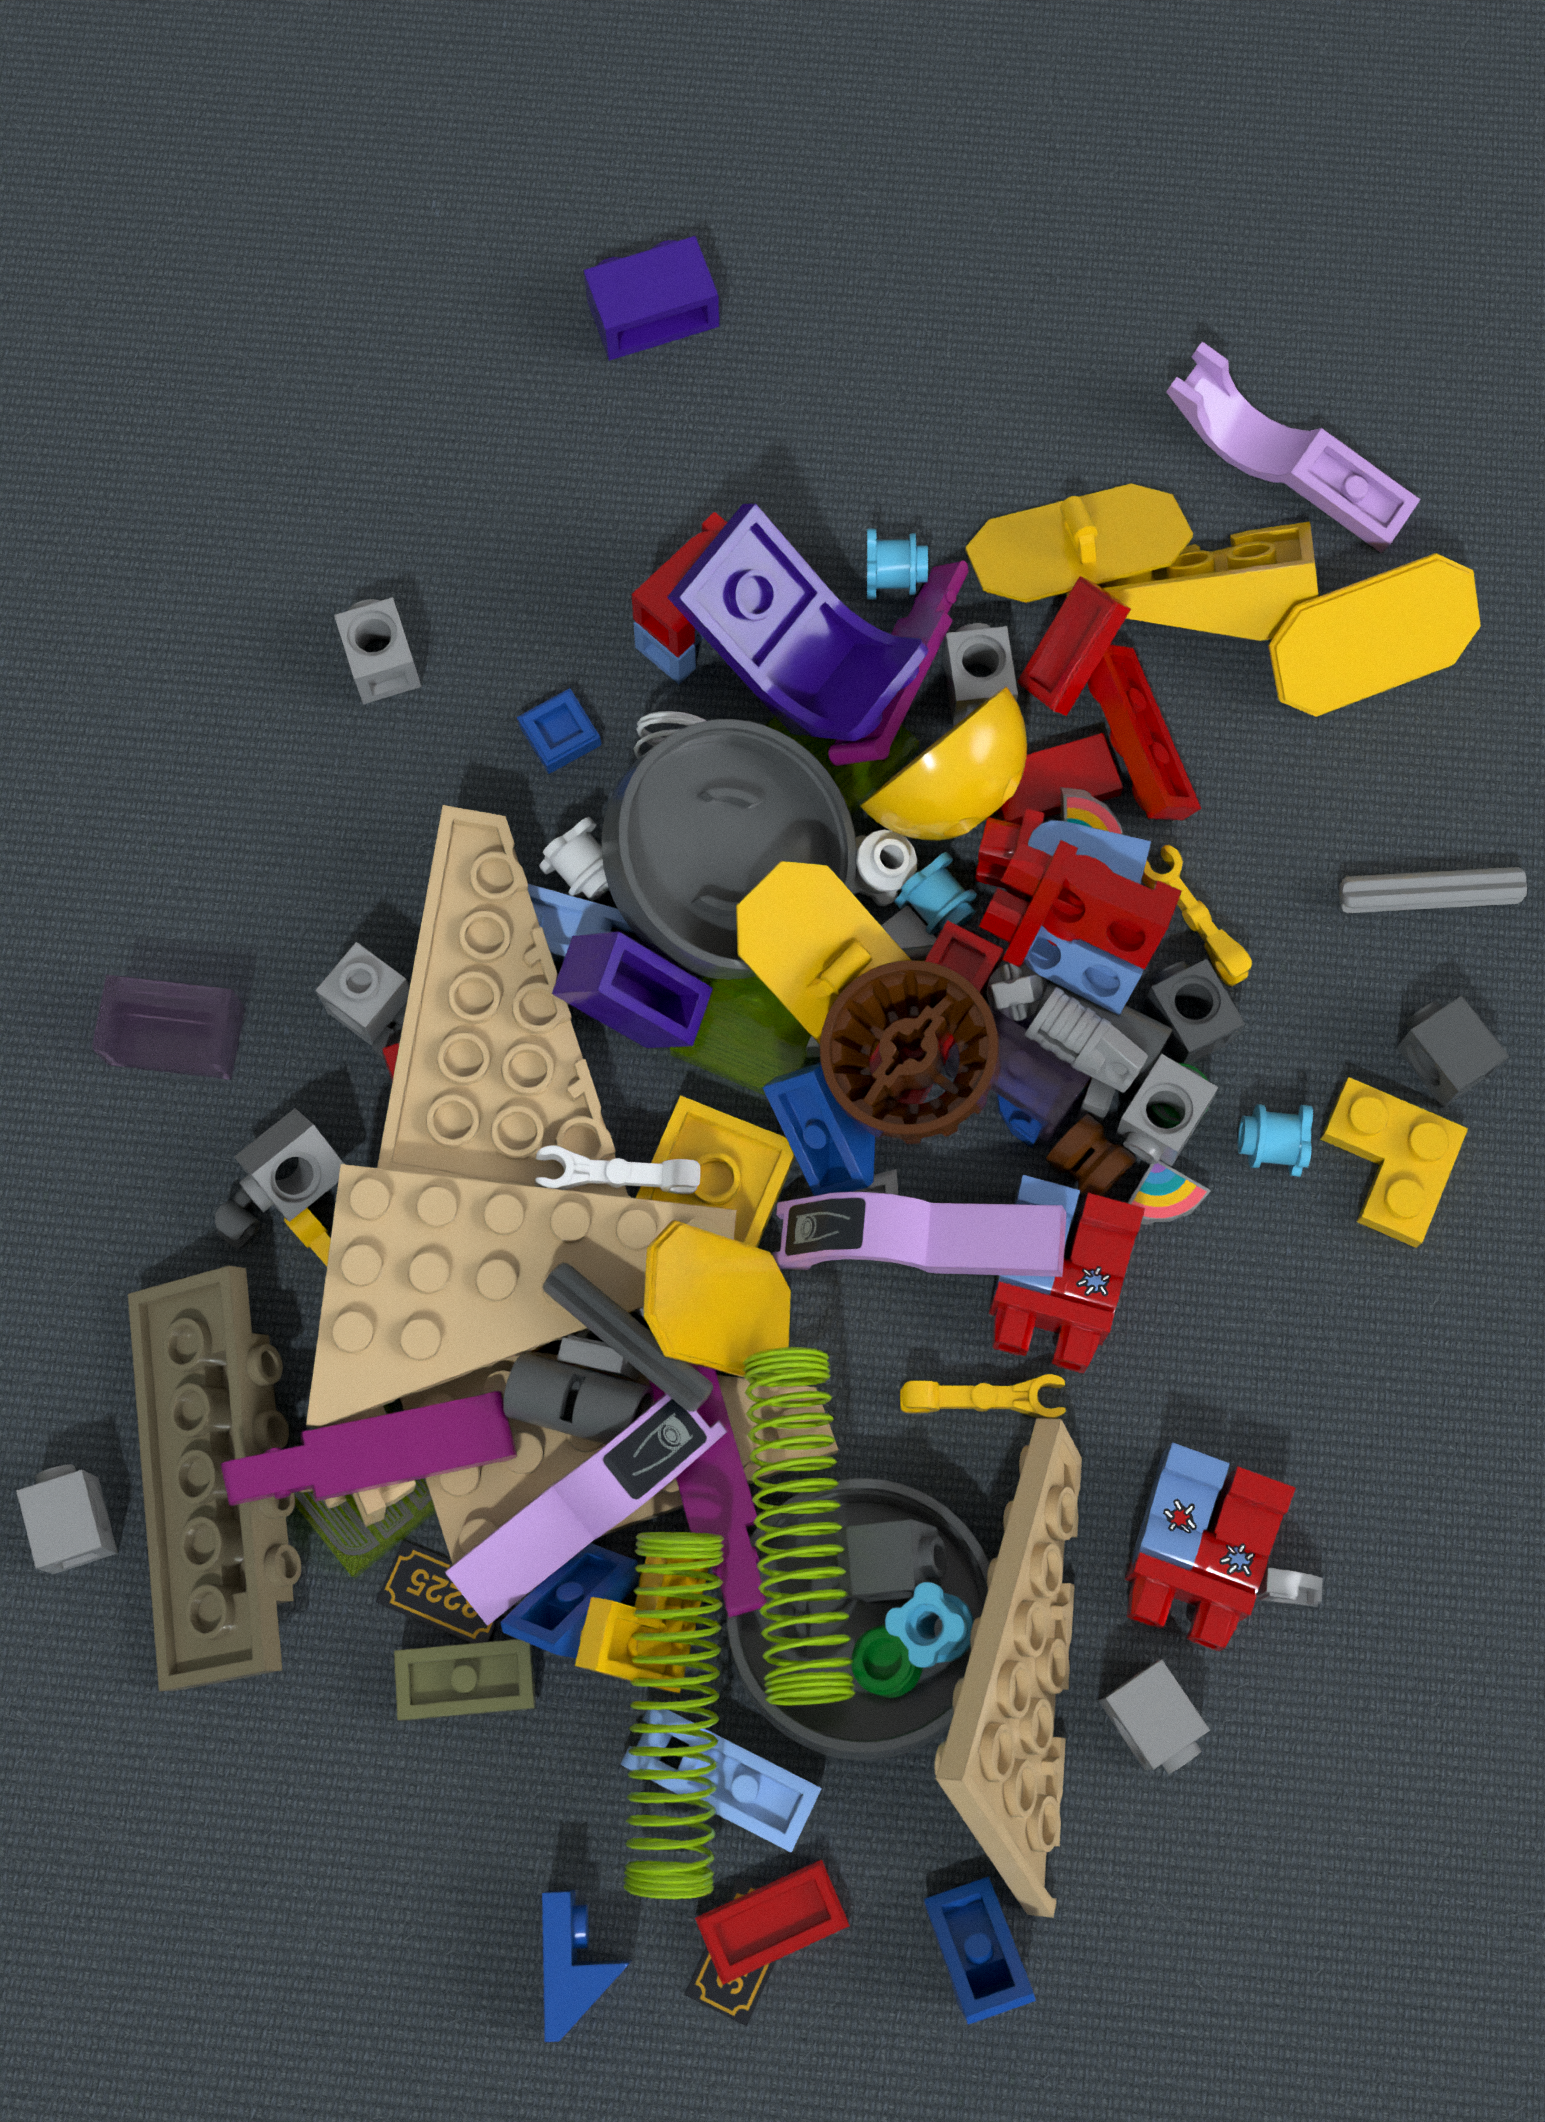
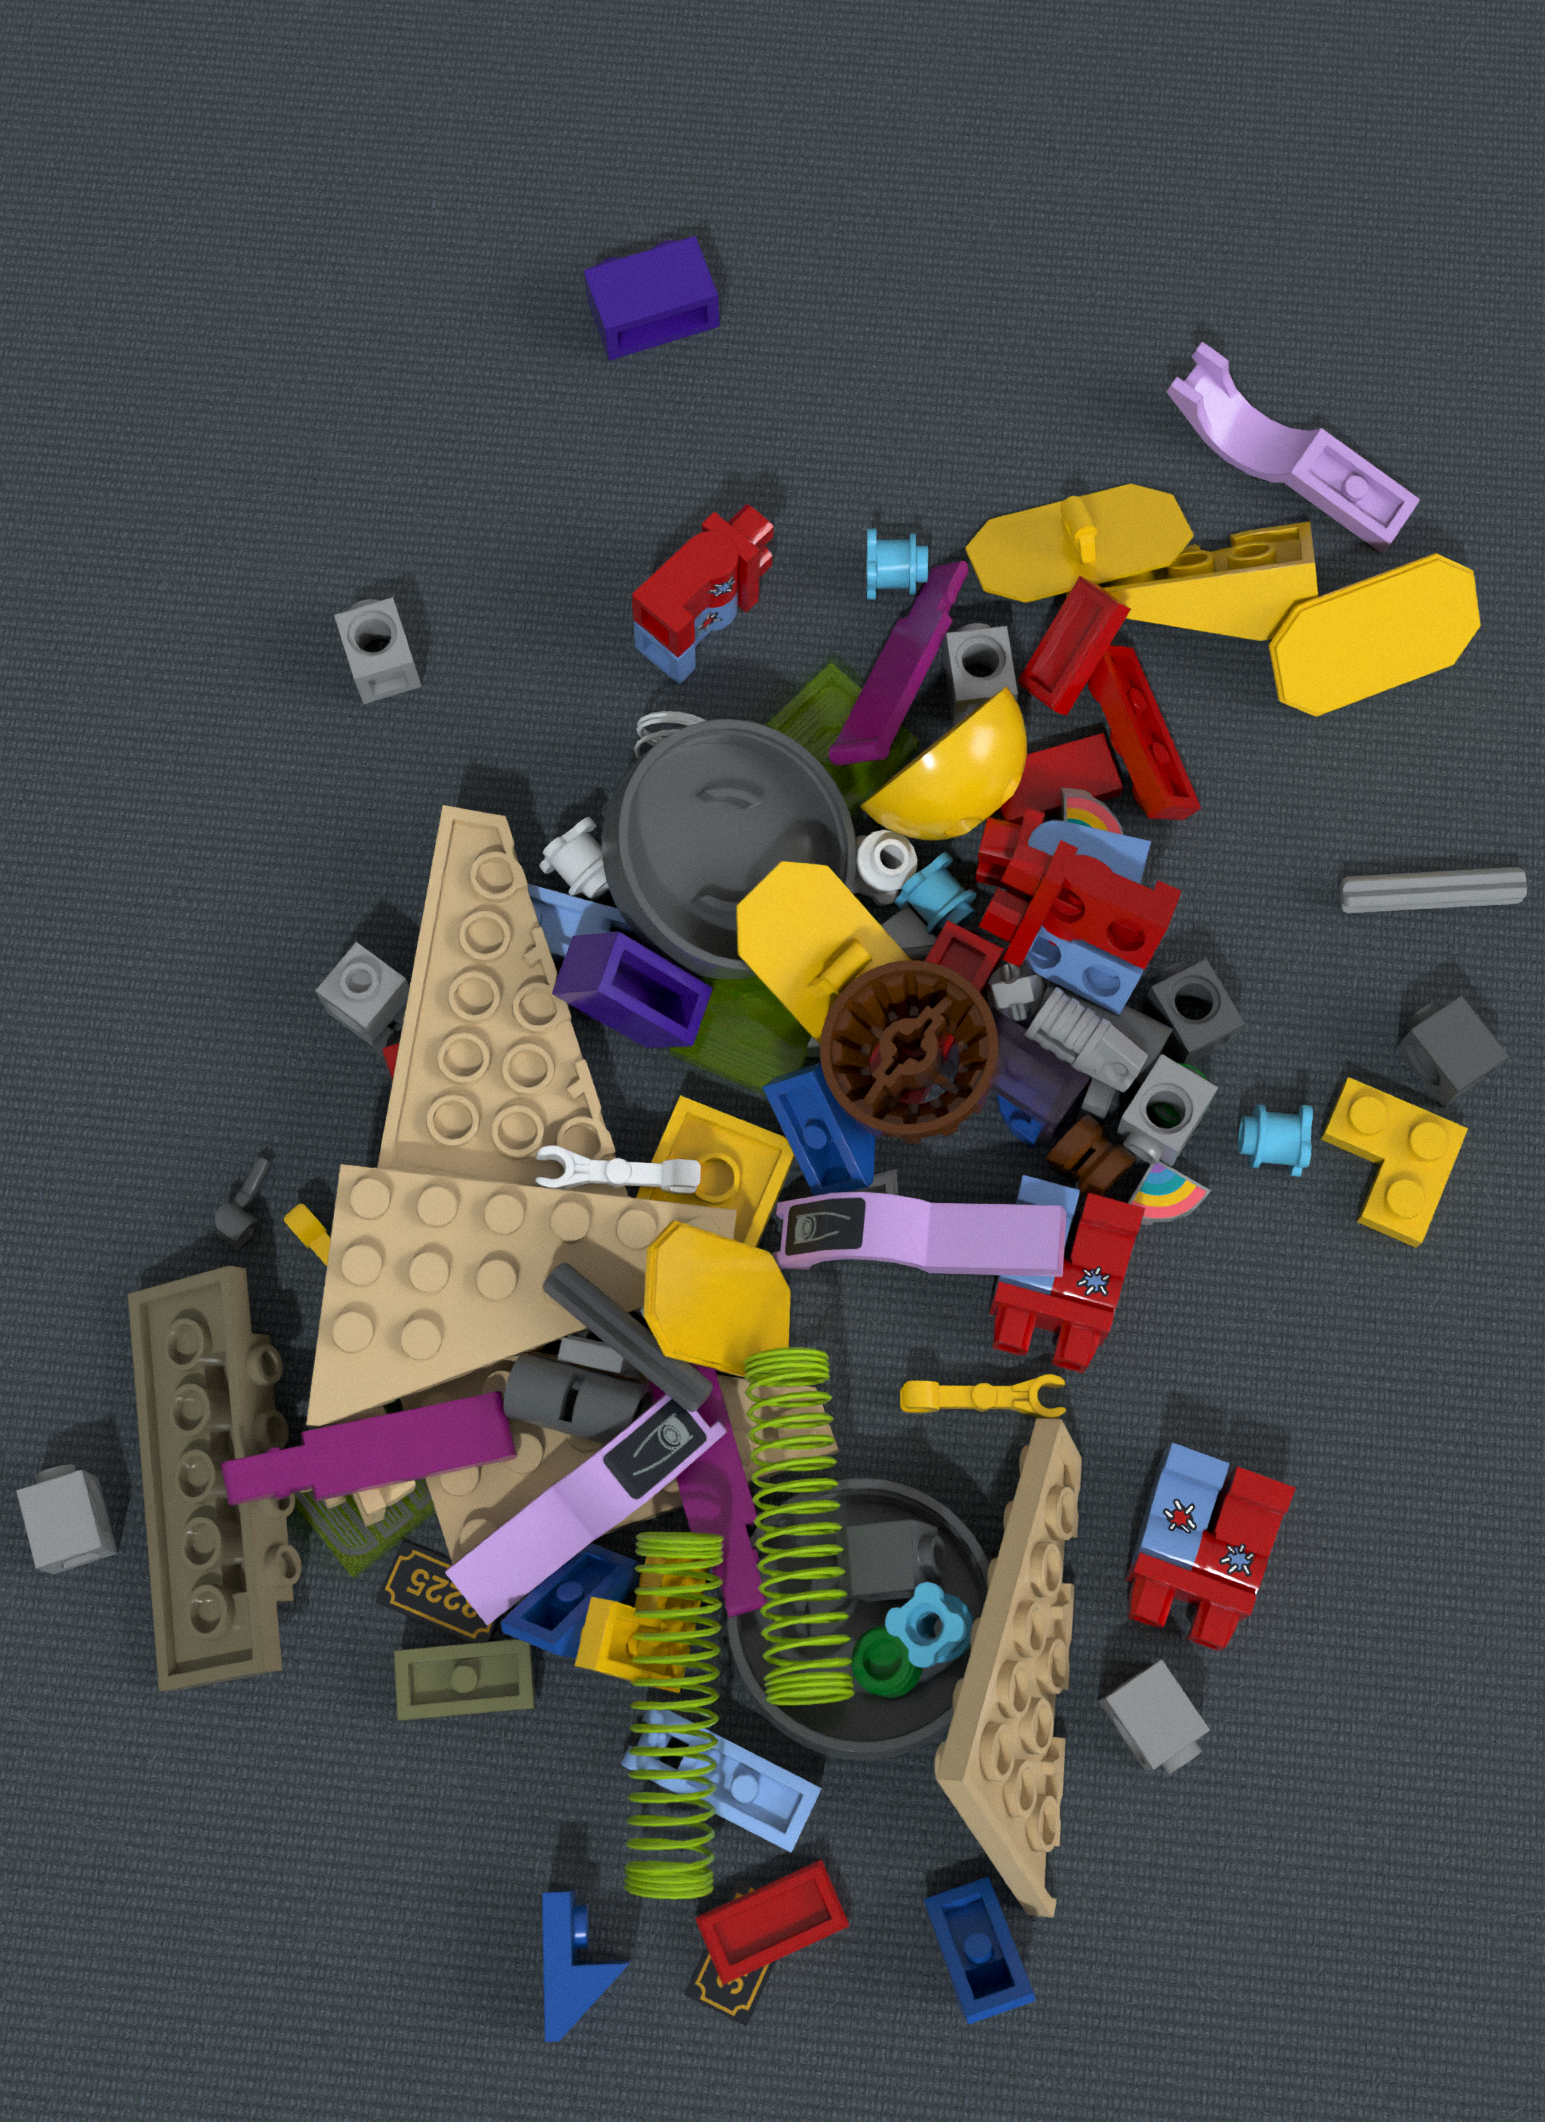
clear purple panel [92,975,245,1080] -> none
light grey brick [234,1108,345,1222] -> none
blue tile [517,688,602,774] -> none
dark purple bracket [667,504,929,741] -> none
yellow piece [1141,845,1252,987] -> none
light grey tile [1256,1568,1323,1607] -> none

